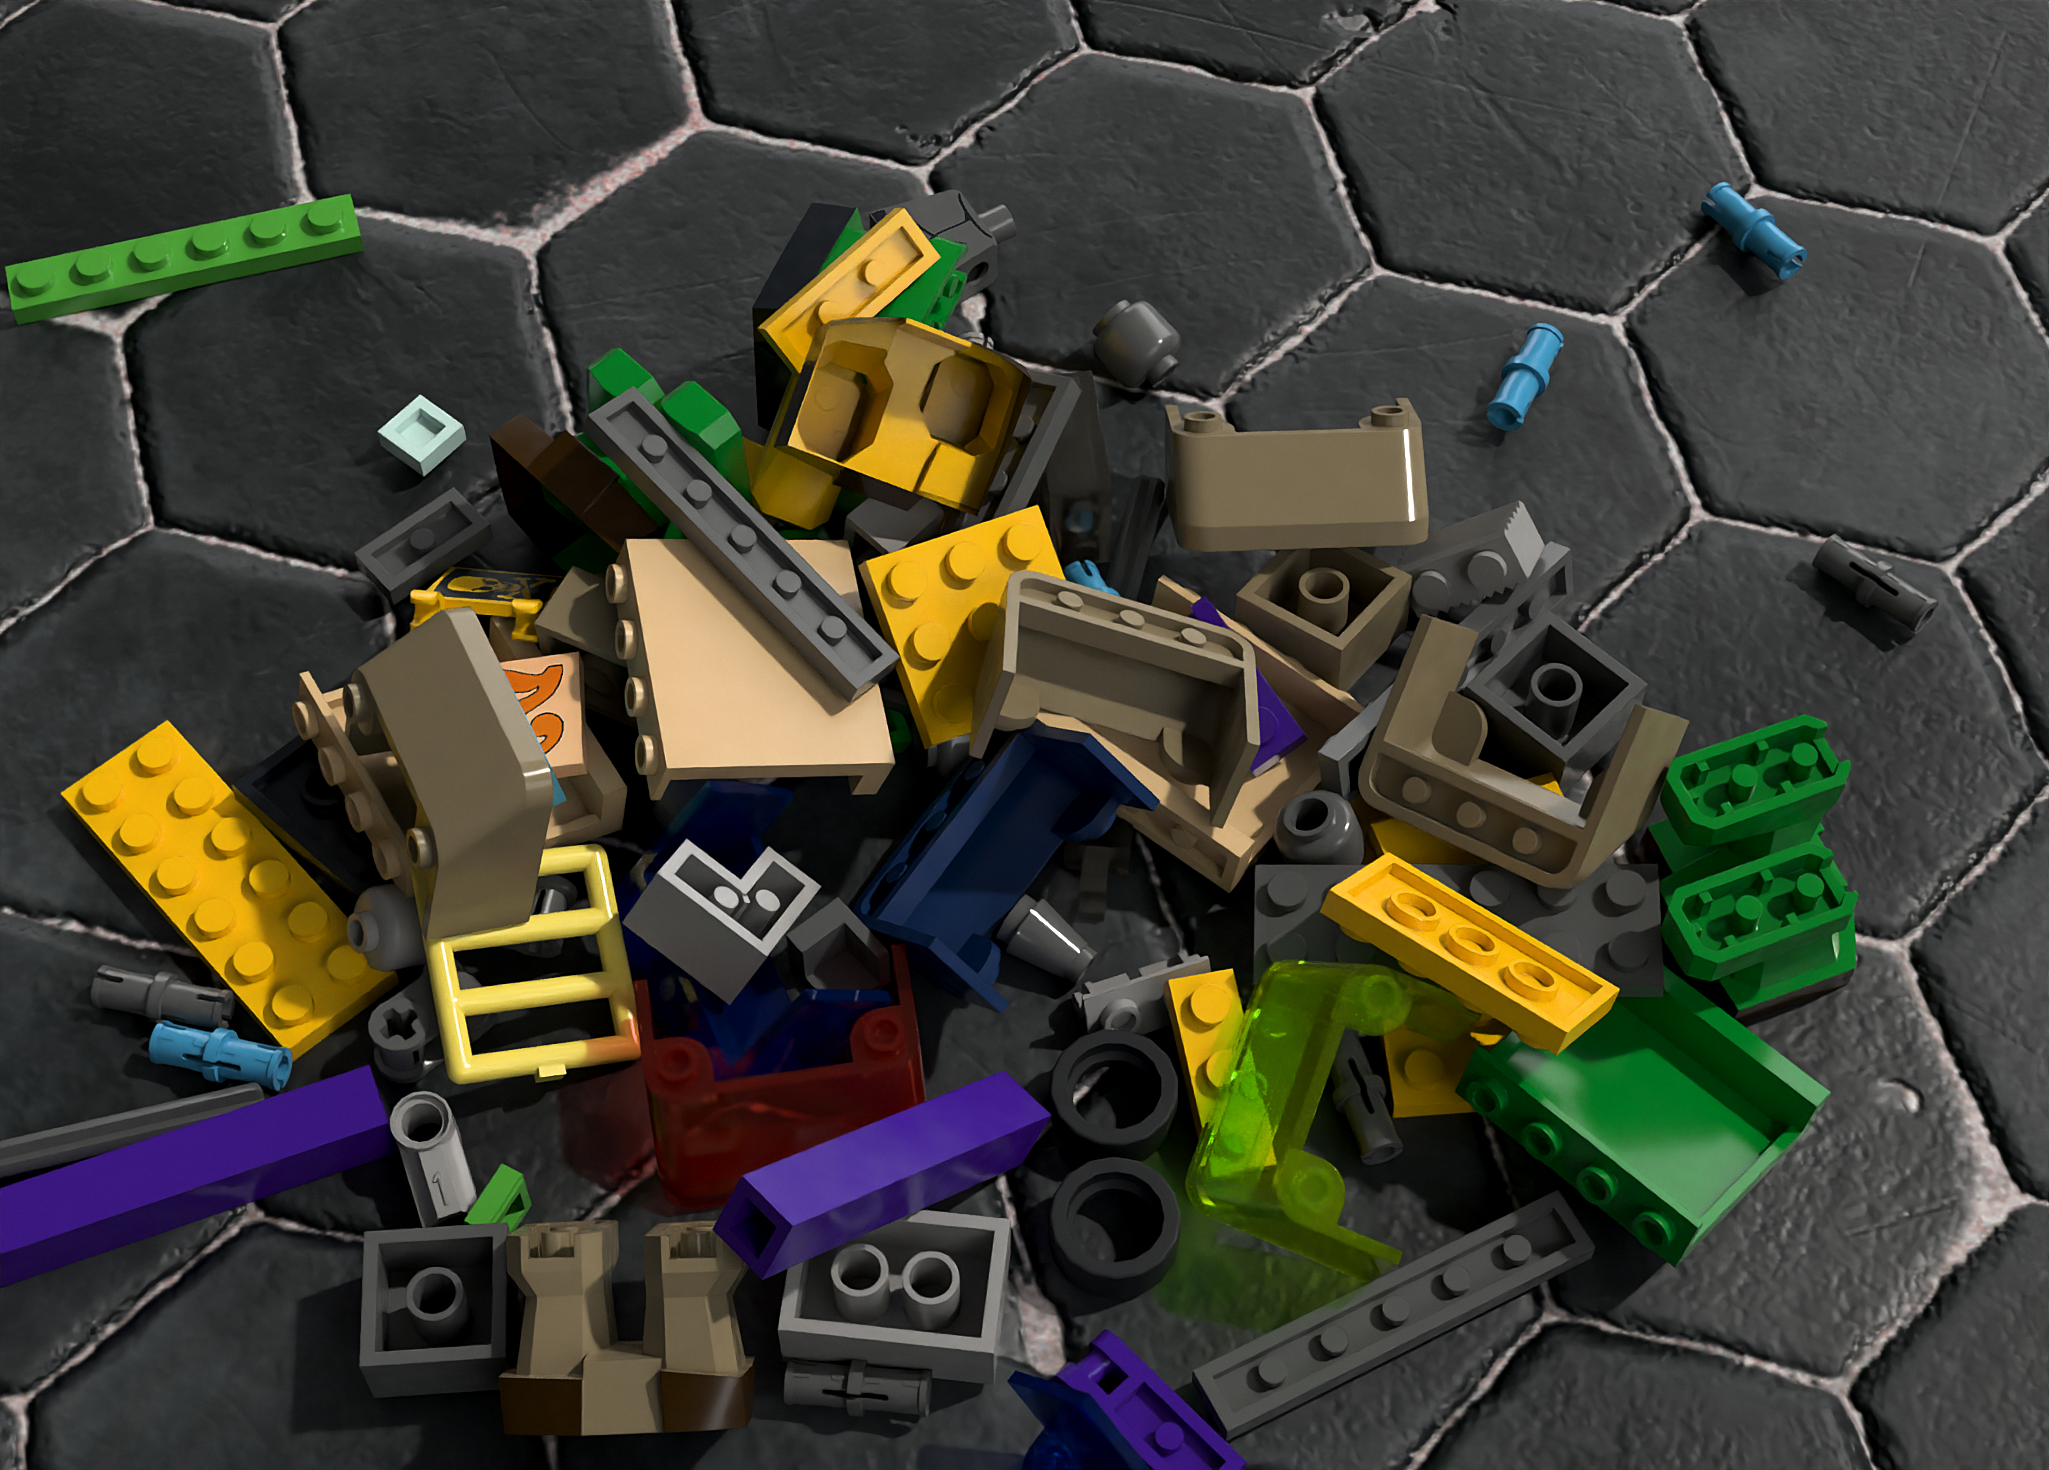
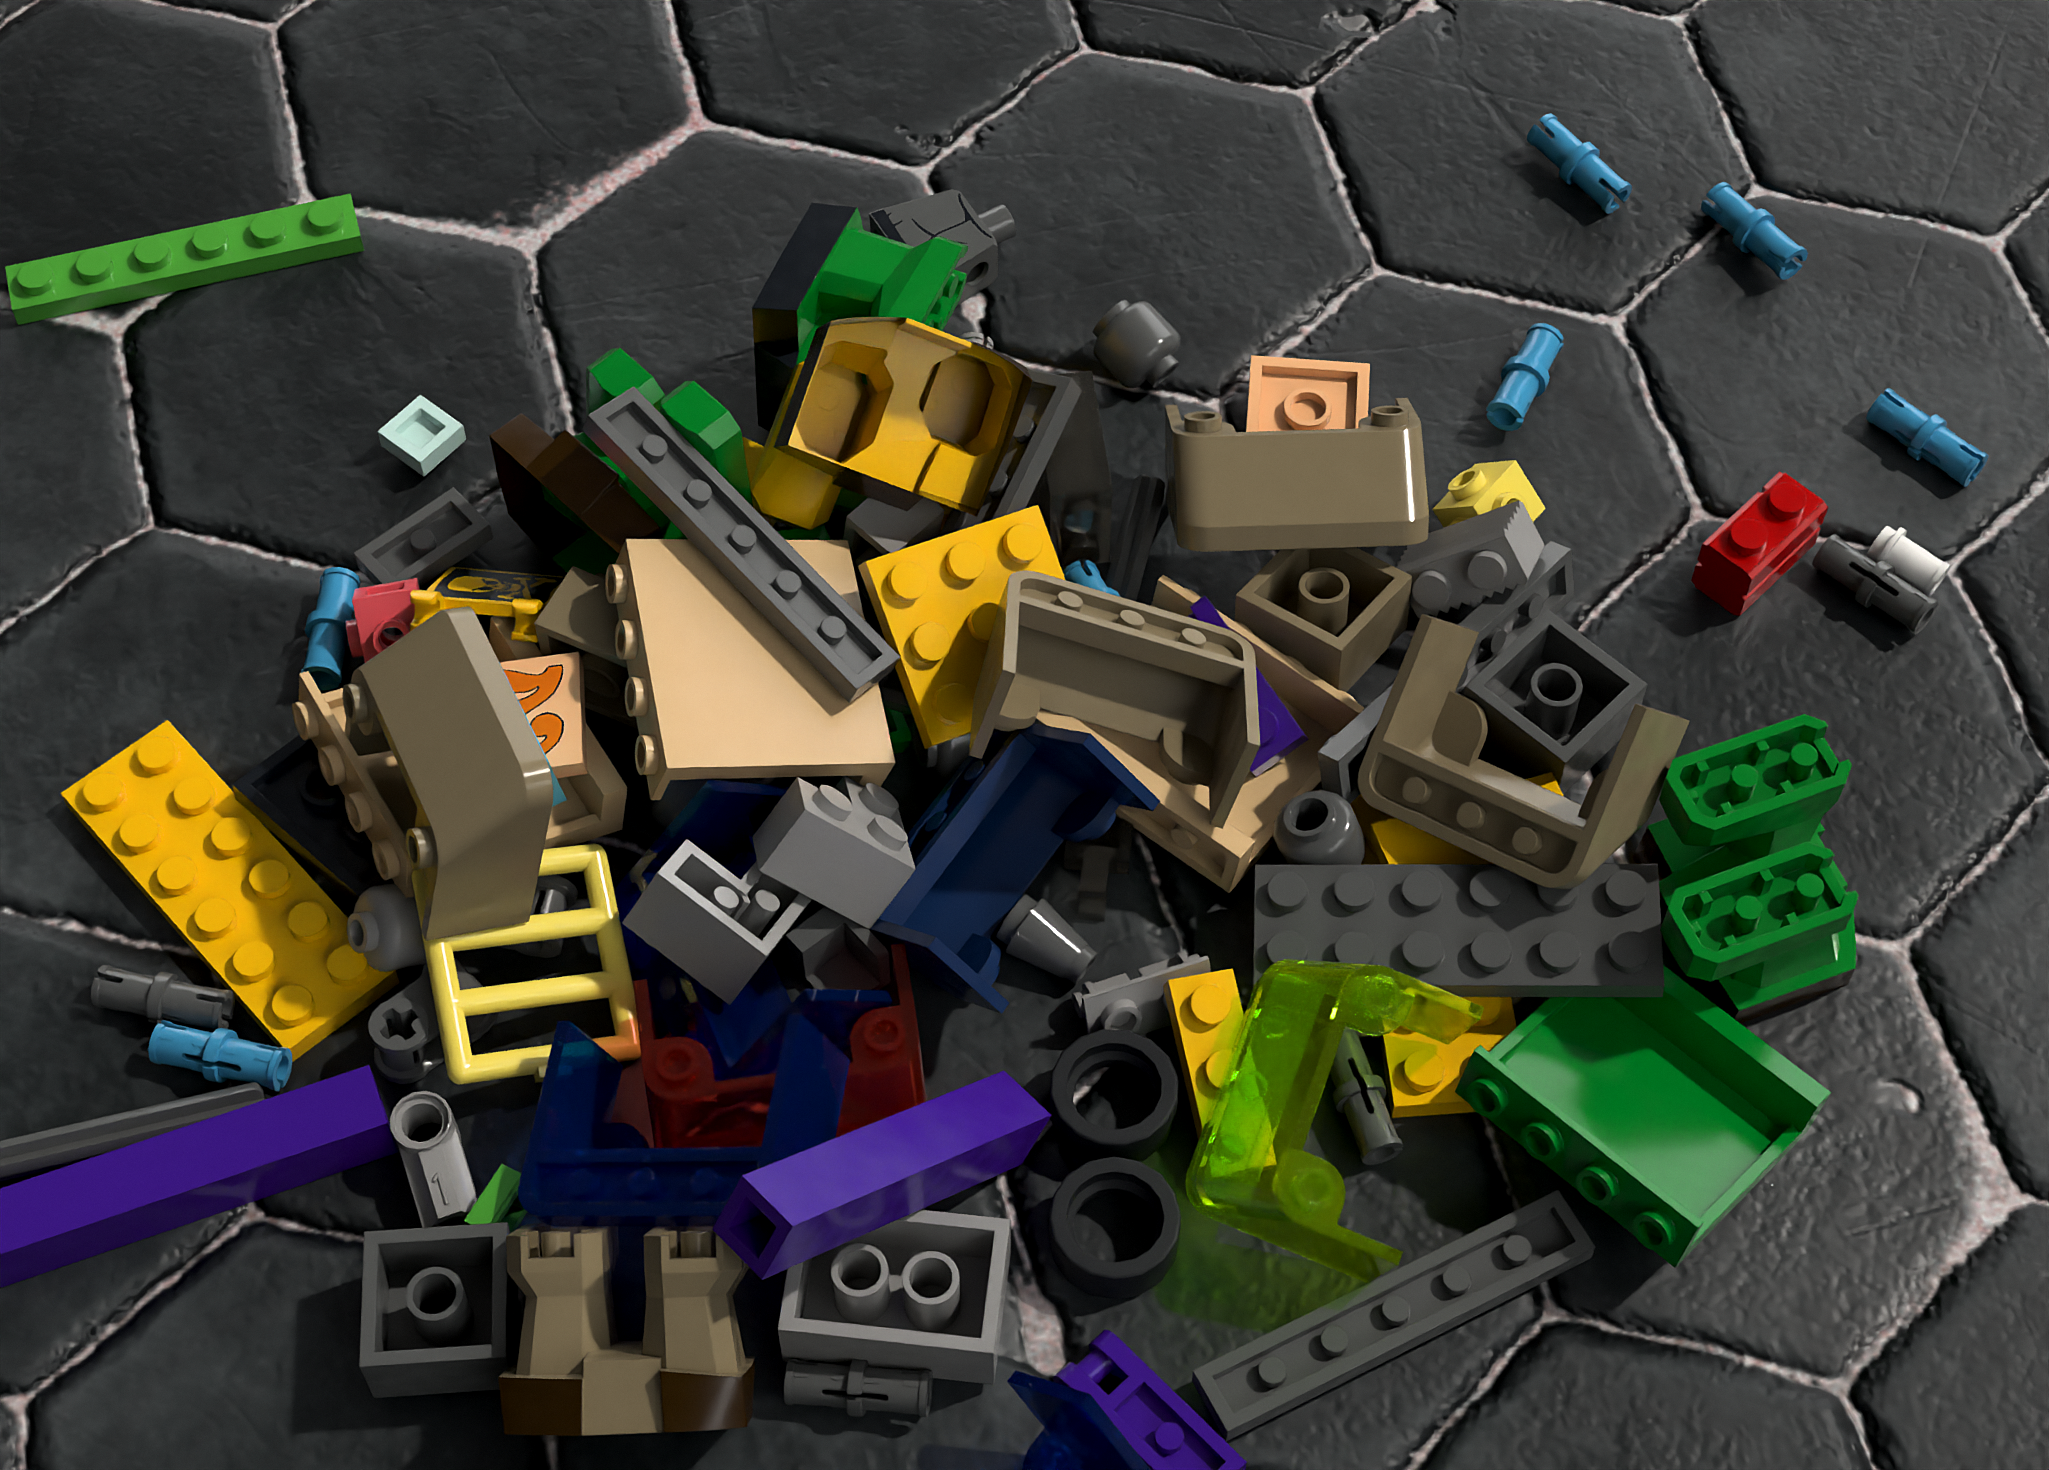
yellow plate [757,208,941,378] -> none
yellow plate [1320,852,1620,1056] -> none
none -> dark azure pin [301,567,361,691]
none -> coral brick [346,578,419,663]
none -> clear blue windscreen [518,1013,850,1227]
none -> light grey brick [752,776,916,930]
none -> light nougat plate [1246,355,1370,432]
none -> light yellow brick [1432,460,1546,527]
none -> dark azure pin [1527,113,1632,214]
none -> red brick [1691,472,1828,616]
none -> dark azure pin [1866,388,1989,487]
none -> white pin [1866,526,1952,597]

